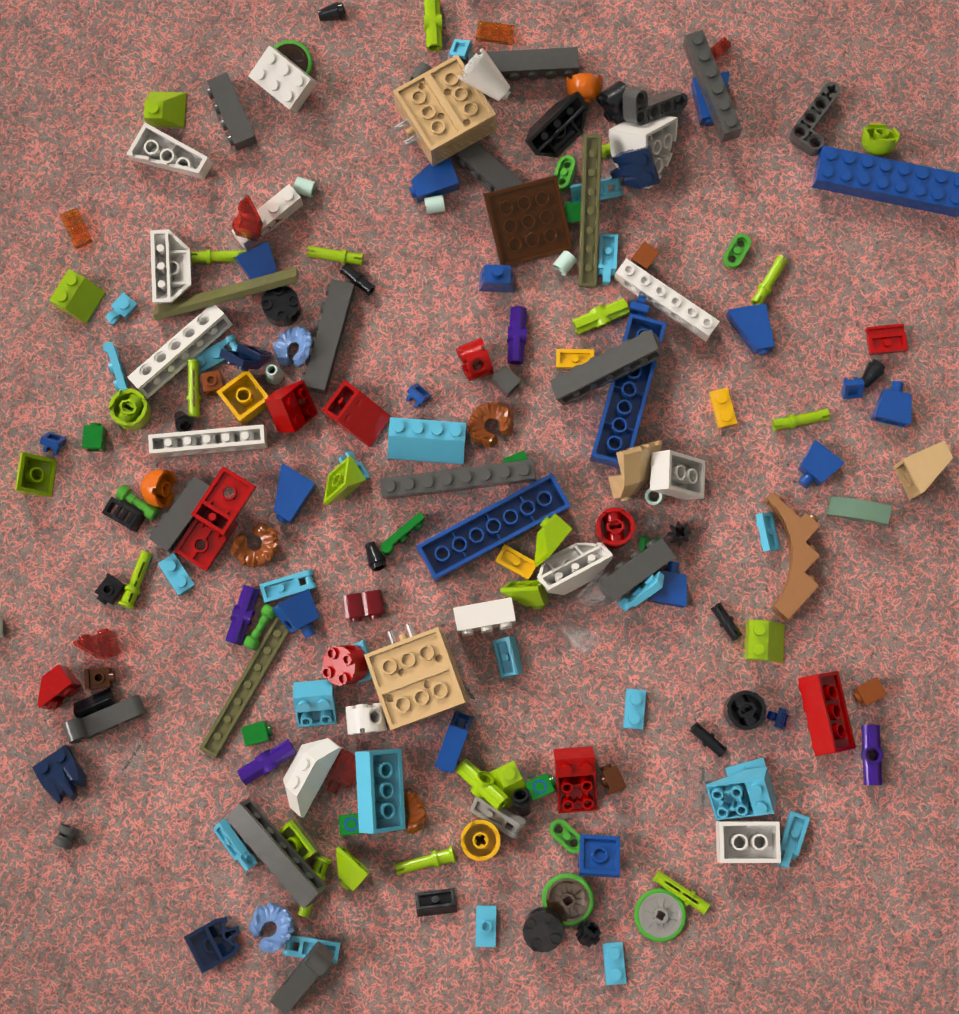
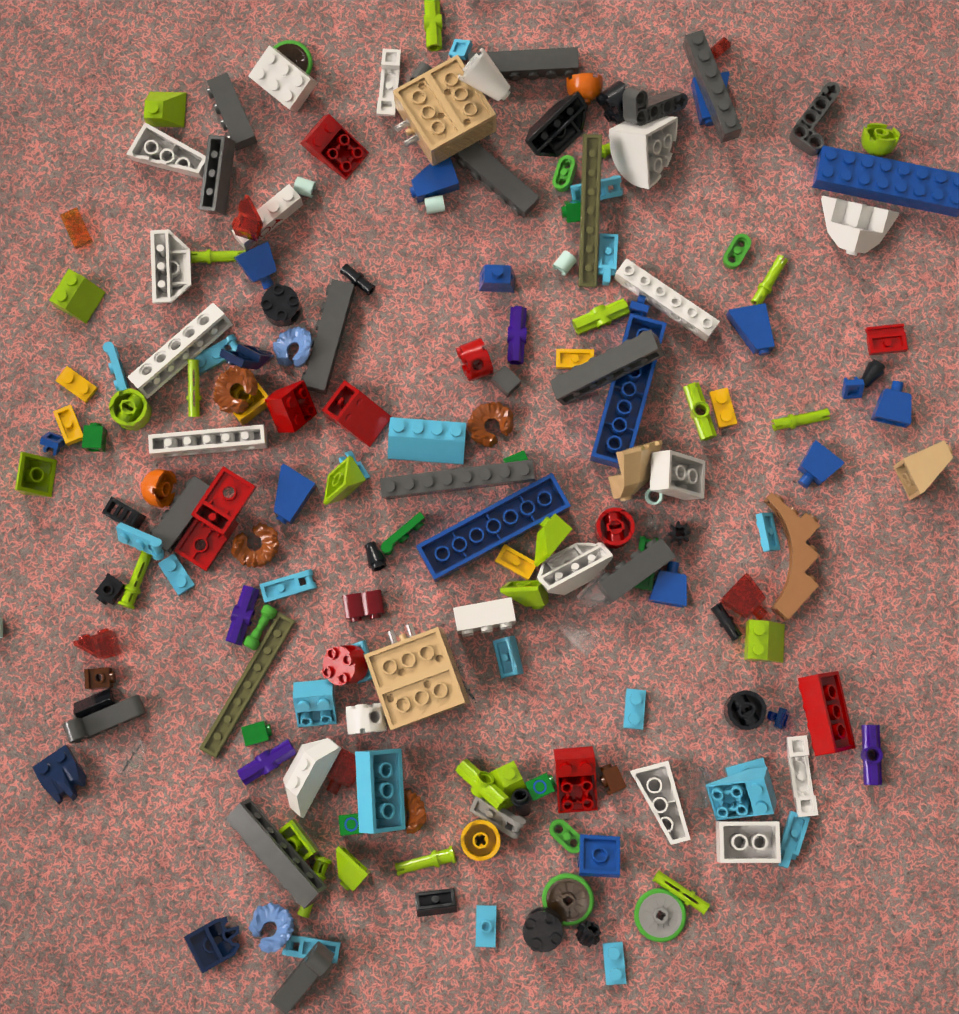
red slope [37,664,82,710] -> none
dark grey wheel [52,823,79,850] -> none
medium azure plate [105,292,138,326] -> none
bright green piece [116,485,160,521] -> none
olive tile [153,267,299,321] -> none
black cone [174,411,194,432] -> none
dark orange brick [201,370,225,397] -> none
medium azure hinge [213,818,257,871] -> none
light aqua cone [265,364,284,385] -> none
blue torso [273,589,319,639] -> none
lime pin [307,245,364,266] -> none
black cone [318,2,346,21] -> none
blue tile [406,384,432,408] -> none
blue slope [435,711,474,773] -> none
clear orange plate [476,20,514,45] -> none
reddish brown plate [483,175,573,265] -> none
dark blue plate [610,146,660,189] -> none
medium azure hinge [617,571,664,611] -> none
dark orange panel [631,241,659,272] -> none
black pin [689,722,727,758] -> none
sand green slope [827,496,892,527] -> none
dark orange brick [853,677,887,706] -> none
none -> yellow plate [53,405,83,446]
none -> yellow plate [55,366,98,403]
none -> medium azure plate [116,522,164,560]
none -> dark grey brick [199,135,236,215]
none -> dark orange piece [213,366,258,414]
none -> red slope [300,114,369,180]
none -> white slope [377,49,401,117]
none -> white wedge [630,761,691,845]
none -> lime piece [683,382,717,441]
none -> clear red torso [719,573,768,620]
none -> white slope [786,735,818,817]
none -> white brick [821,196,899,256]

